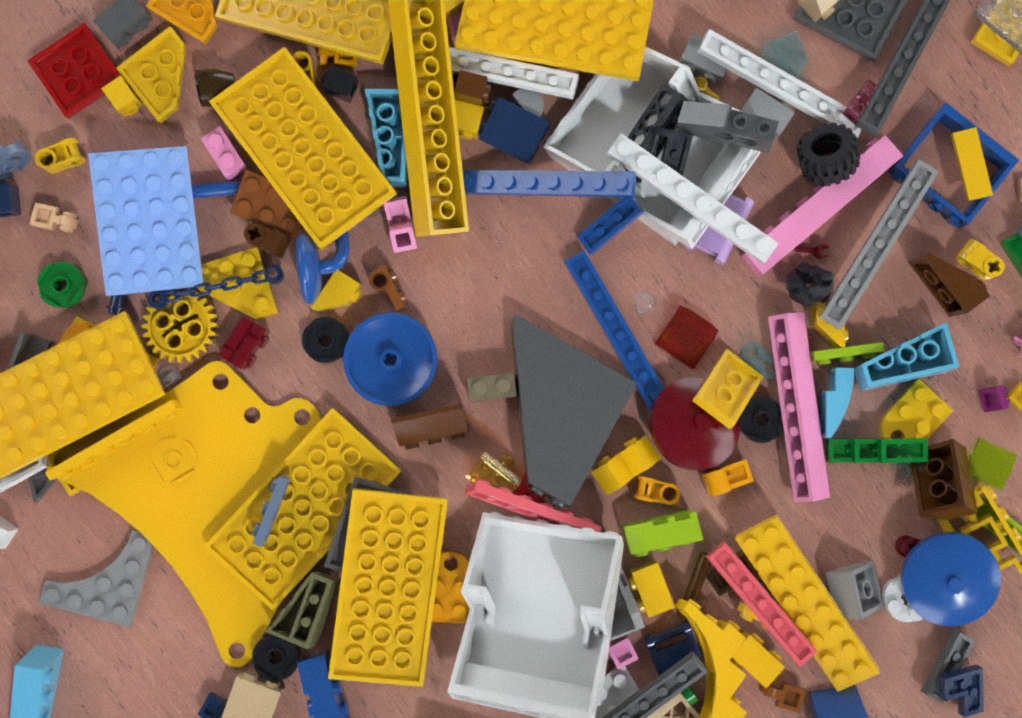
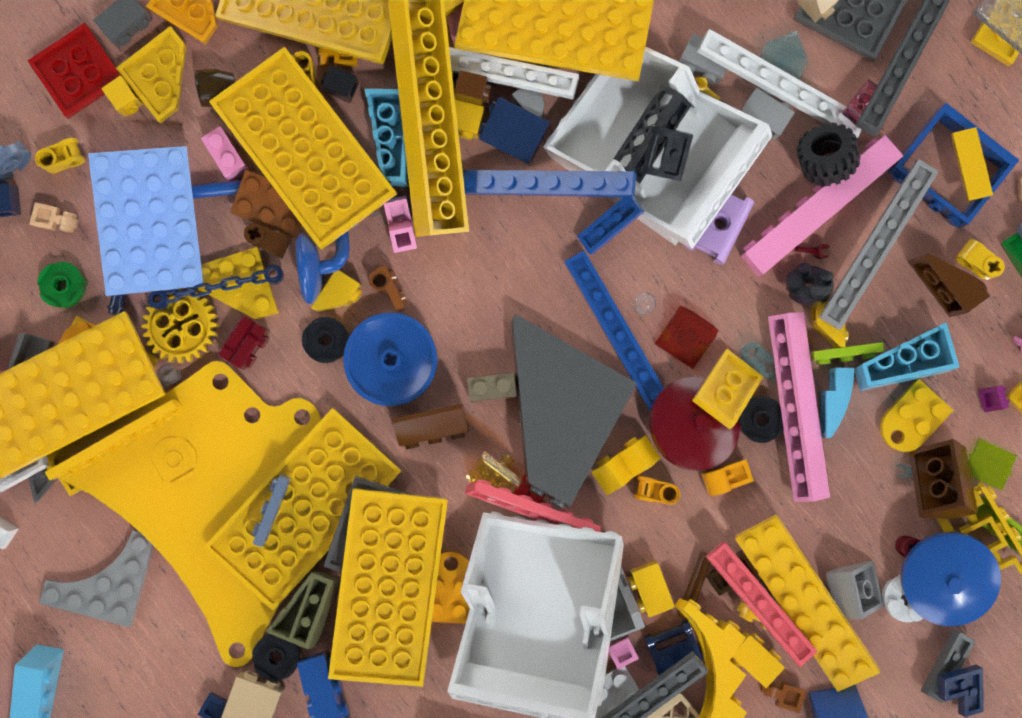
white plate [607,133,779,264] -> none
lime wedge [622,508,703,557] -> none
dark grey brick [676,101,779,154] -> none
green tile [681,686,699,705] -> none
green slope [826,438,928,463] -> none

